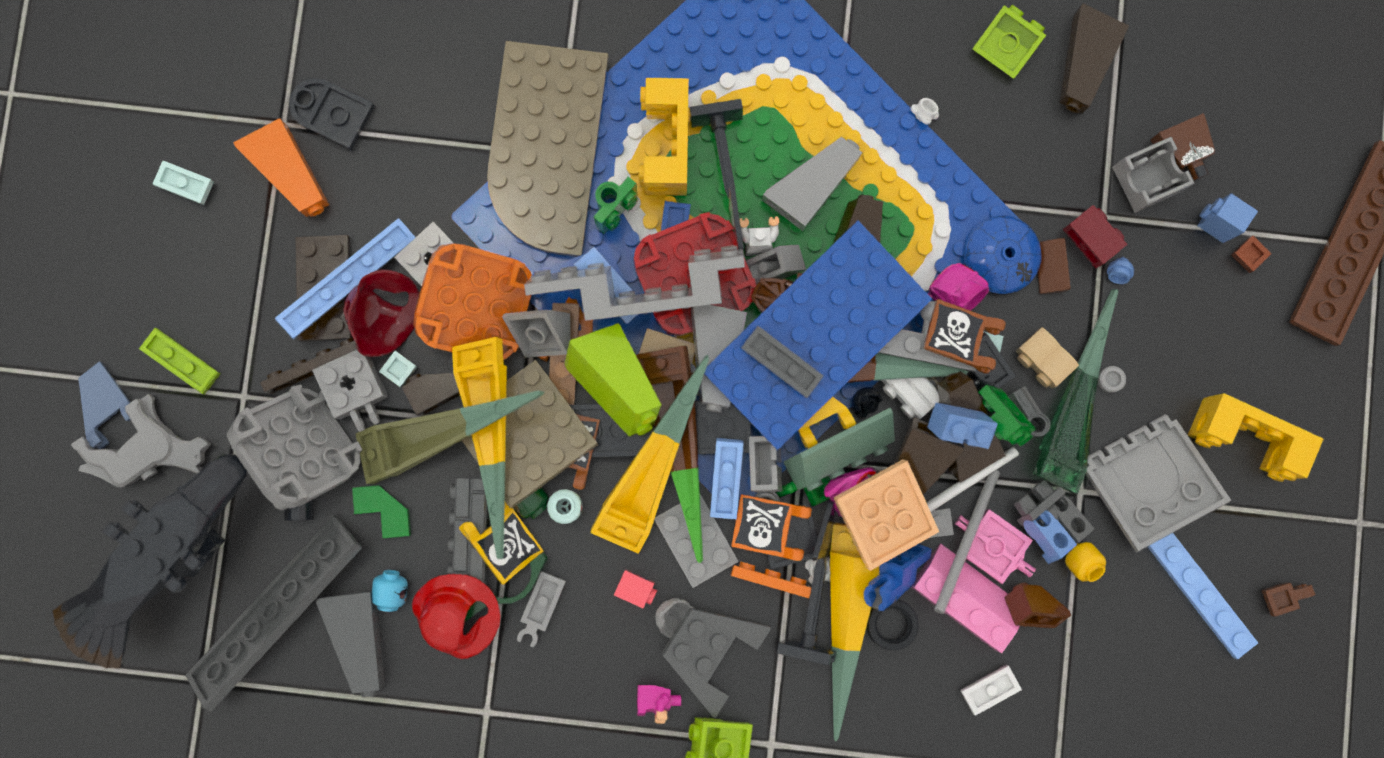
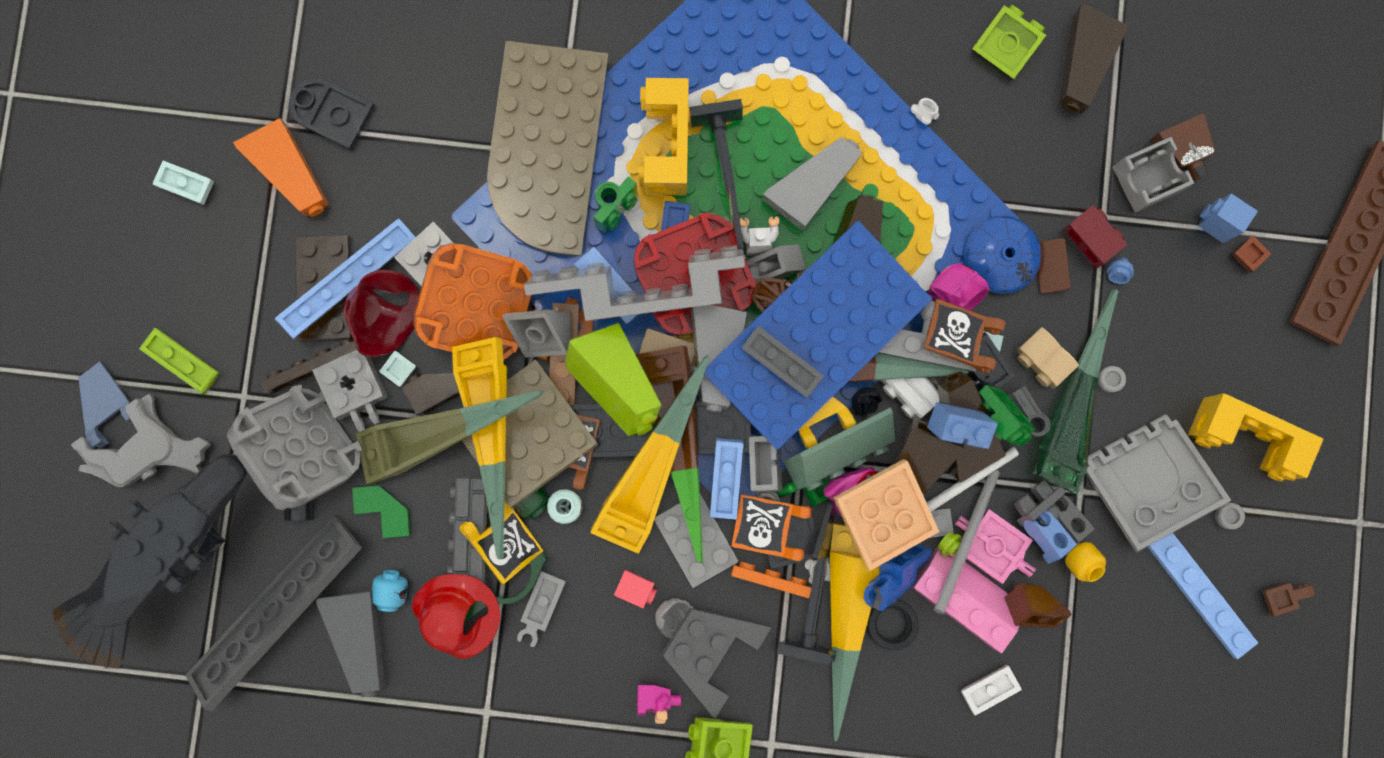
none -> lime plate [938,532,962,557]
none -> light grey tile [1215,503,1245,529]

